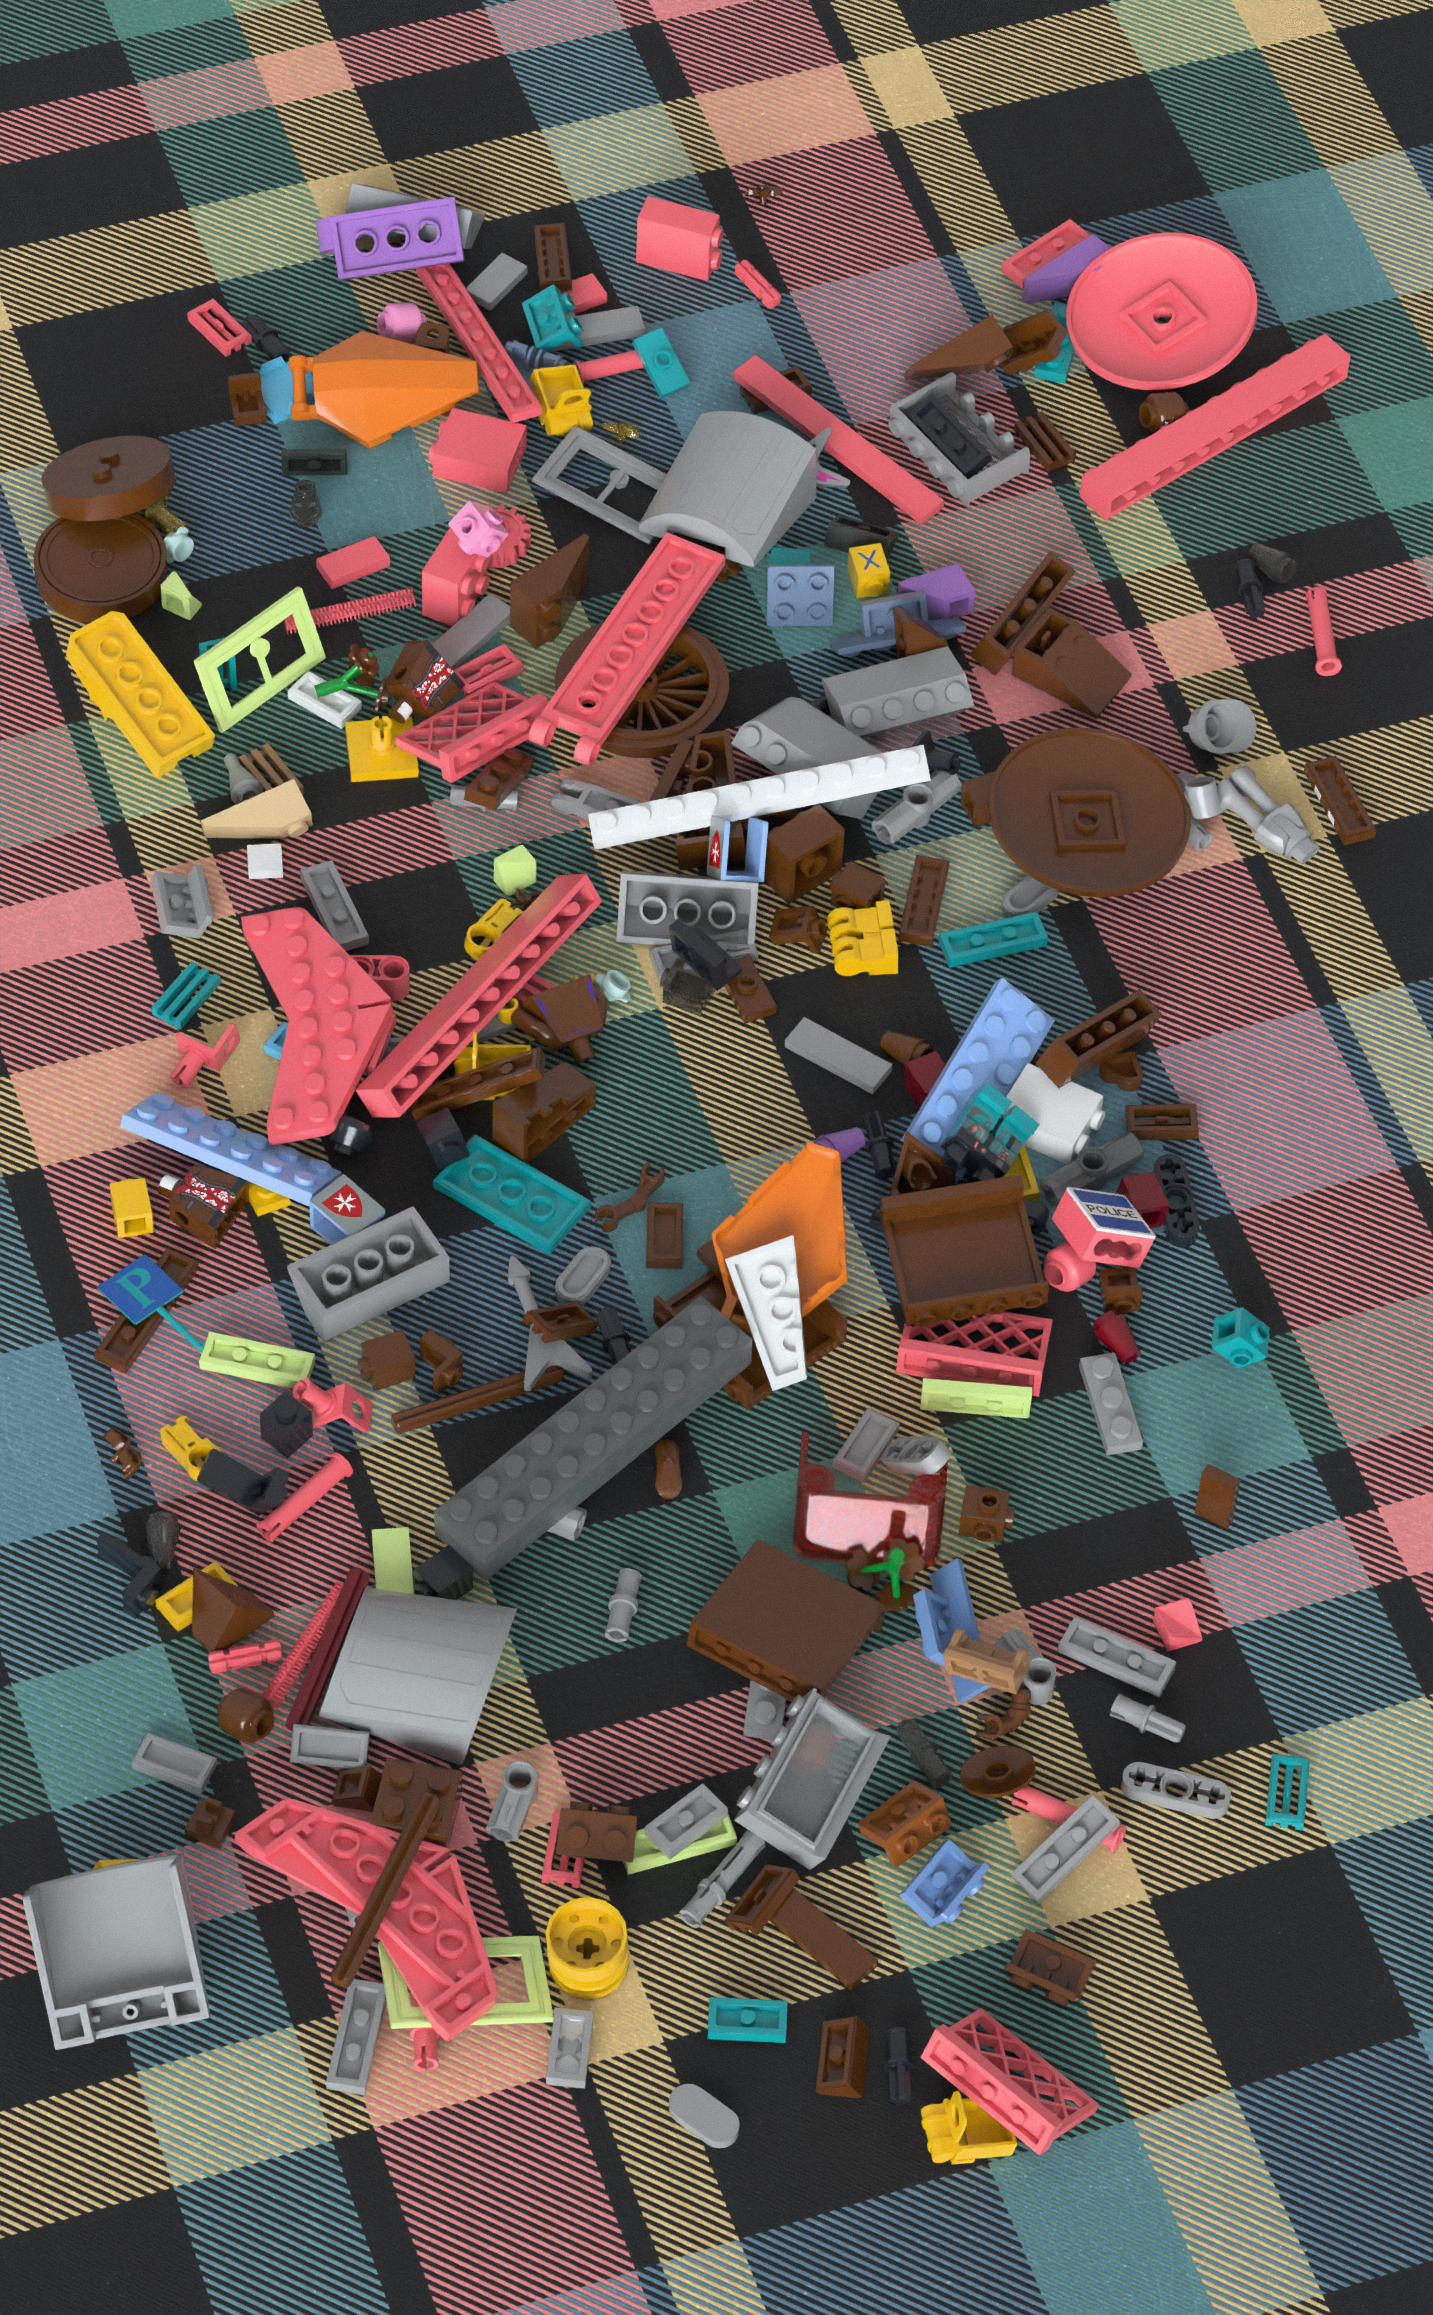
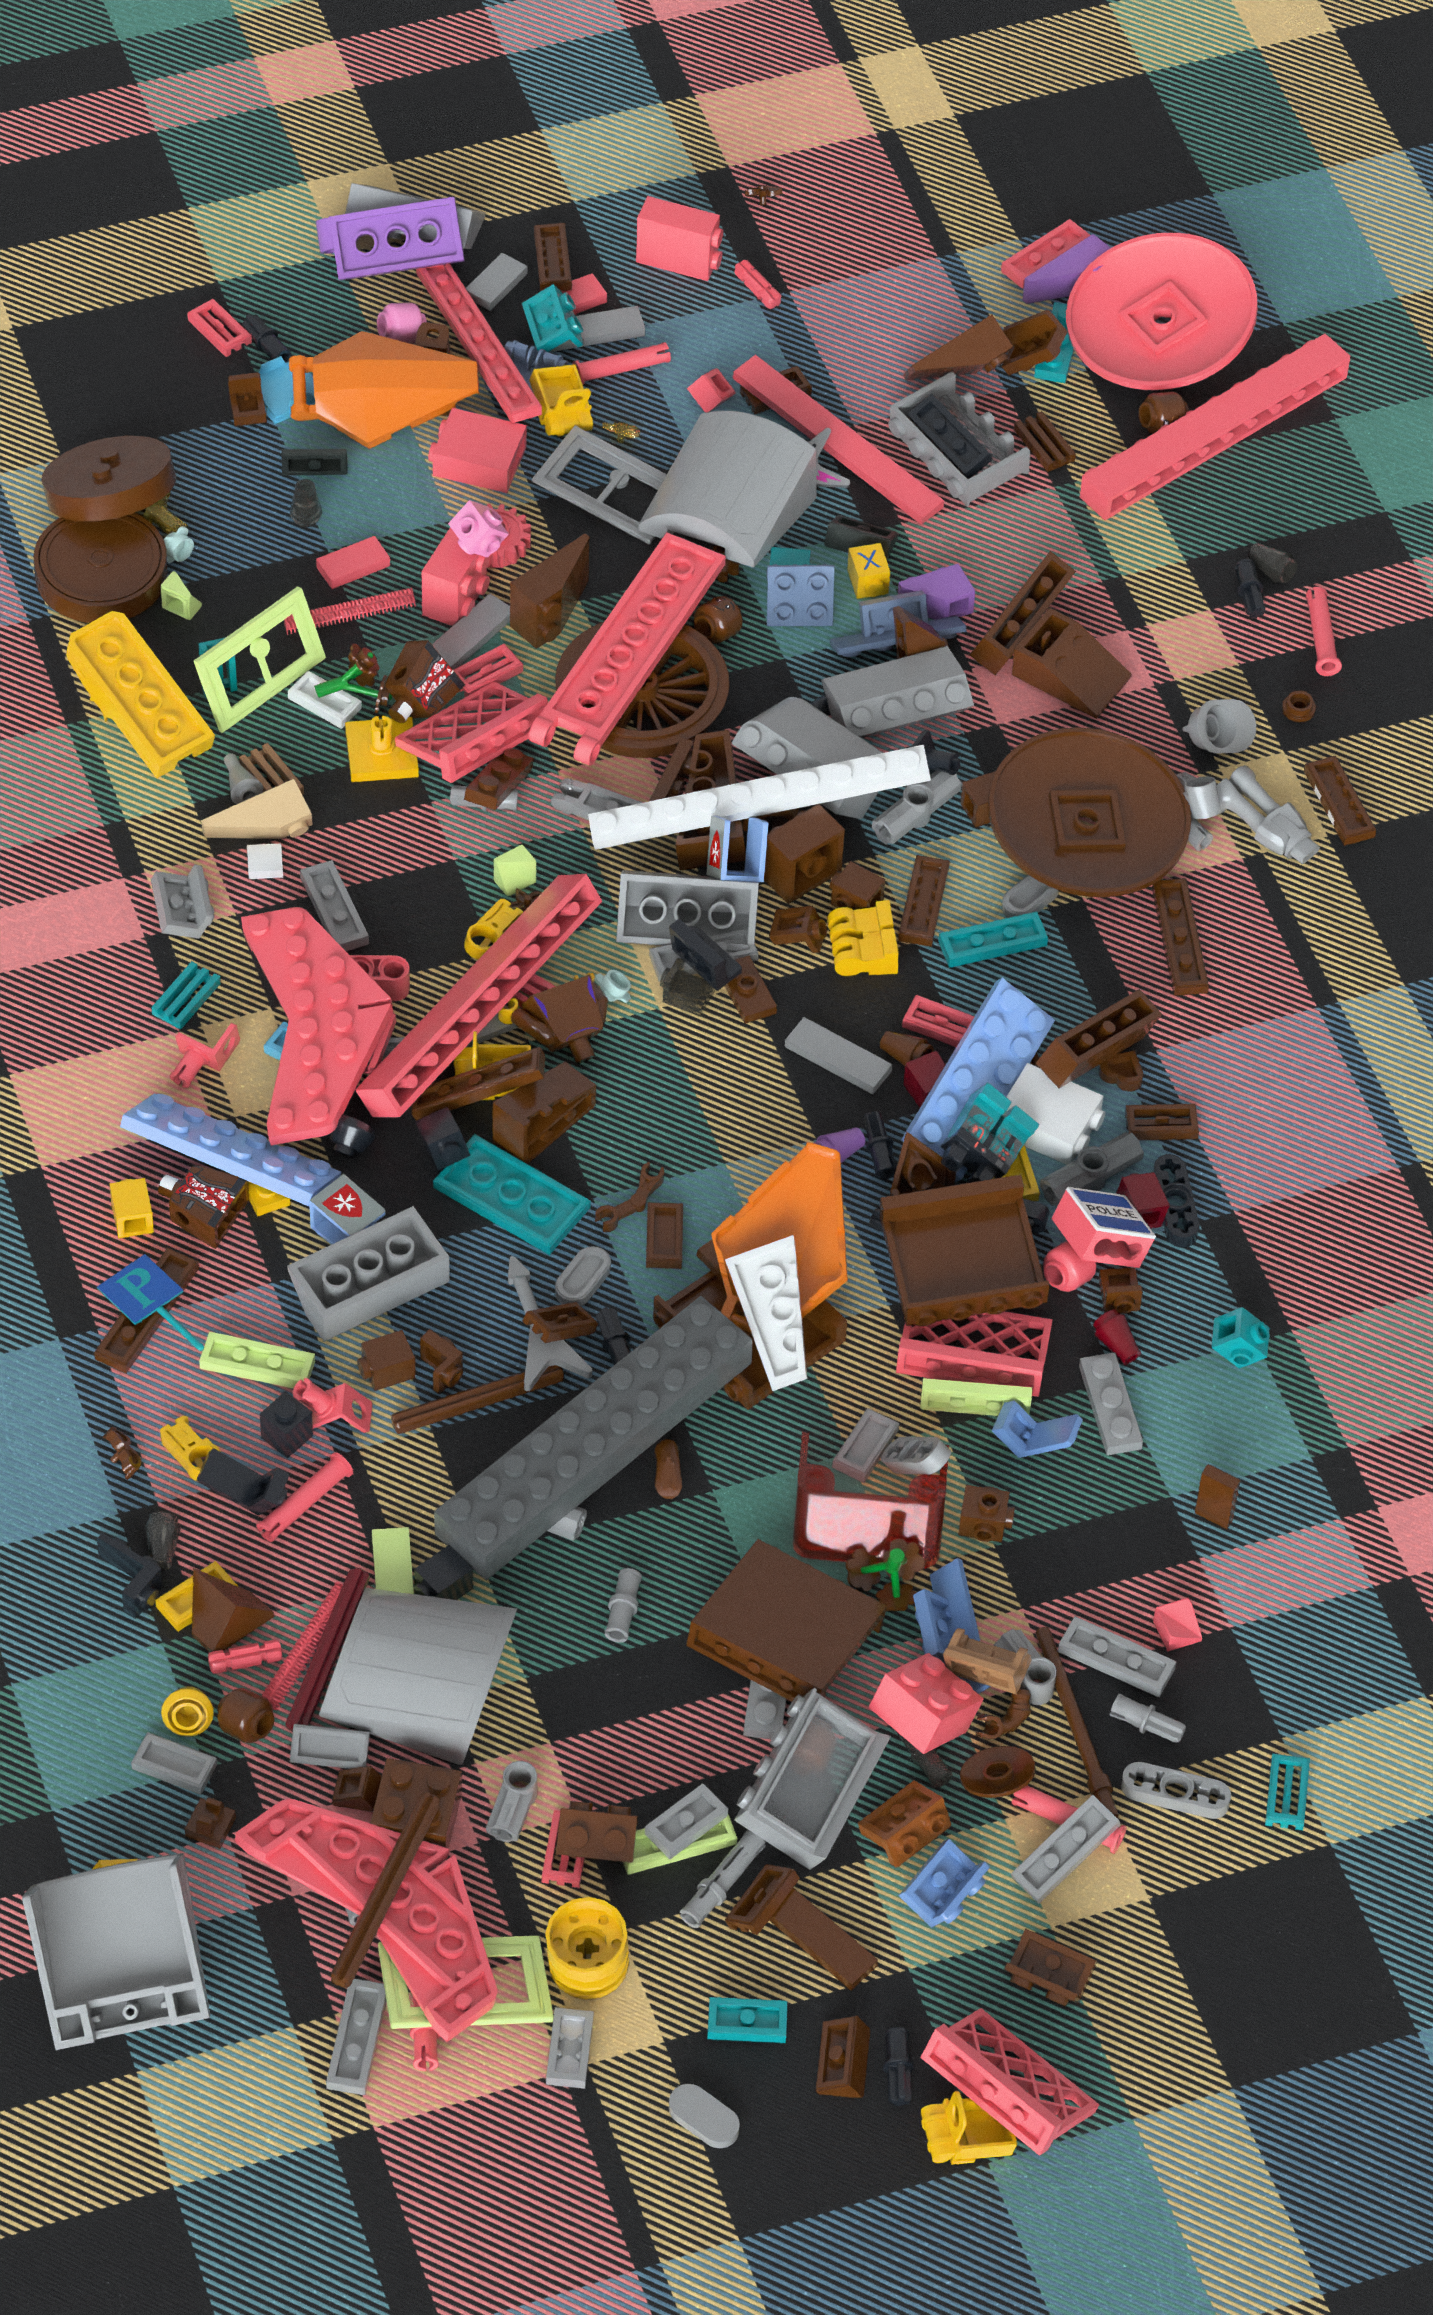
teal plate [632,327,691,399] -> none
none -> yellow cone [161,1687,214,1737]
none -> coral slope [687,368,736,412]
none -> reddish brown head [694,596,743,644]
none -> coral brick [868,1653,984,1754]
none -> coral tile [902,995,975,1047]
none -> medium blue bracket [992,1400,1083,1458]
none -> reddish brown bar [1035,1627,1119,1819]
none -> reddish brown tile [1152,878,1209,996]
none -> reddish brown plate [1282,691,1316,722]

